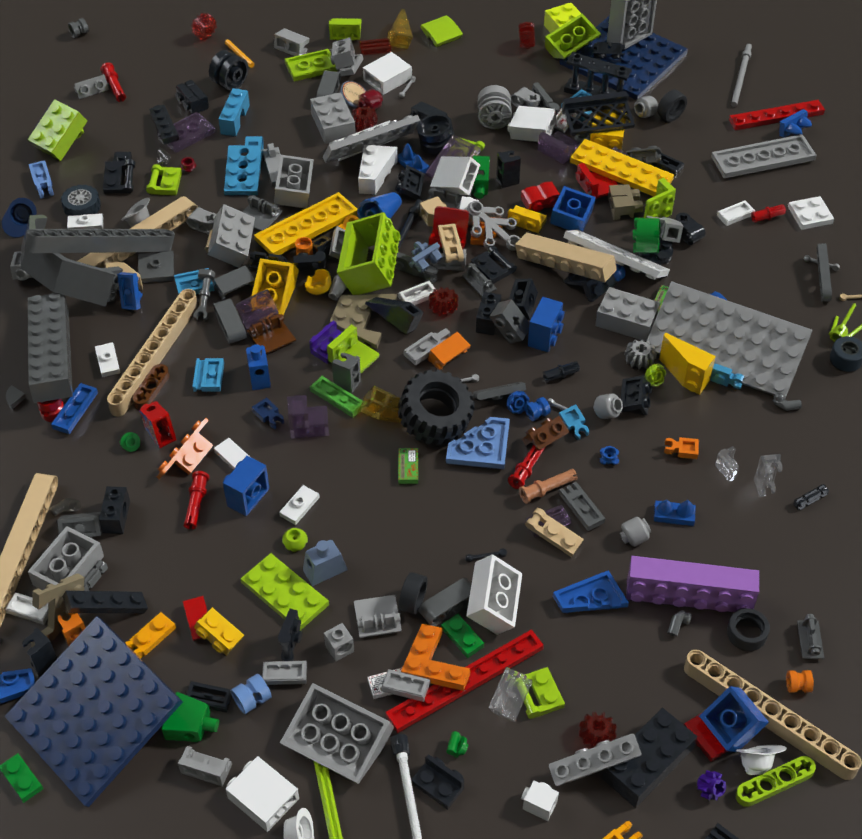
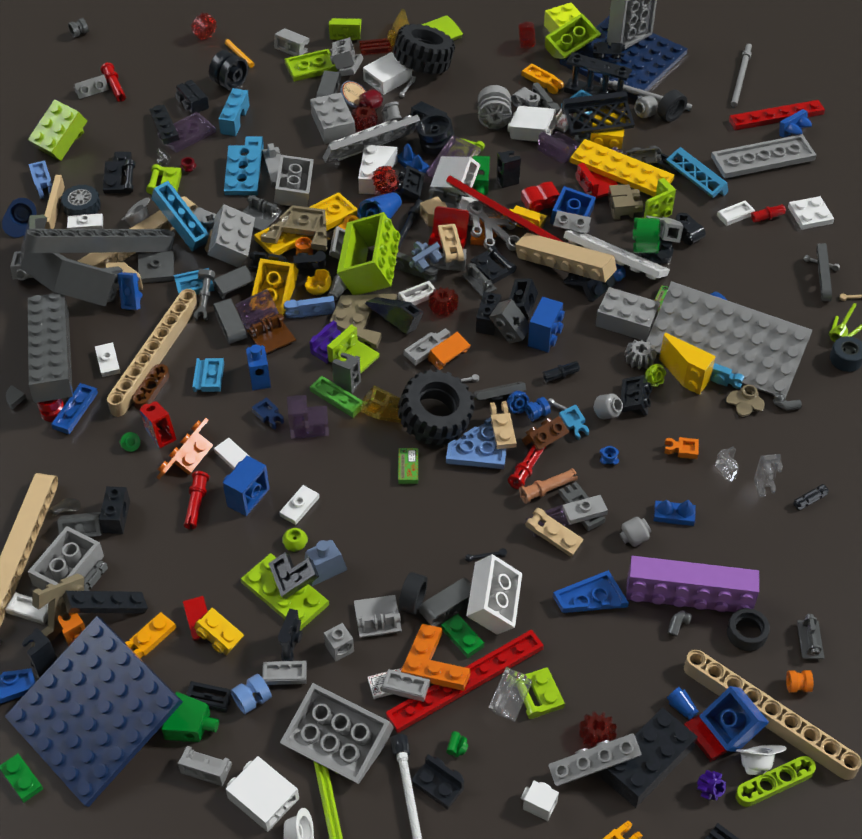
none -> tan tile [44,175,65,229]
none -> dark azure brick [151,181,209,251]
none -> dark tan wing [261,205,327,251]
none -> plate [269,552,319,599]
none -> medium blue hinge [284,296,335,318]
none -> clear red gear [372,166,399,194]
none -> light grey piece [382,102,402,123]
none -> black tyre [393,24,455,74]
none -> red tile [446,176,566,243]
none -> tan hinge [490,401,517,449]
none -> light orange hinge [521,64,564,94]
none -> light grey hinge [553,210,591,234]
none -> light grey plate [562,495,608,524]
none -> light grey bar [599,78,692,111]
none -> dark azure fence [666,147,728,198]
none -> blue cone [666,687,699,720]
none -> dark tan plate [726,385,765,416]

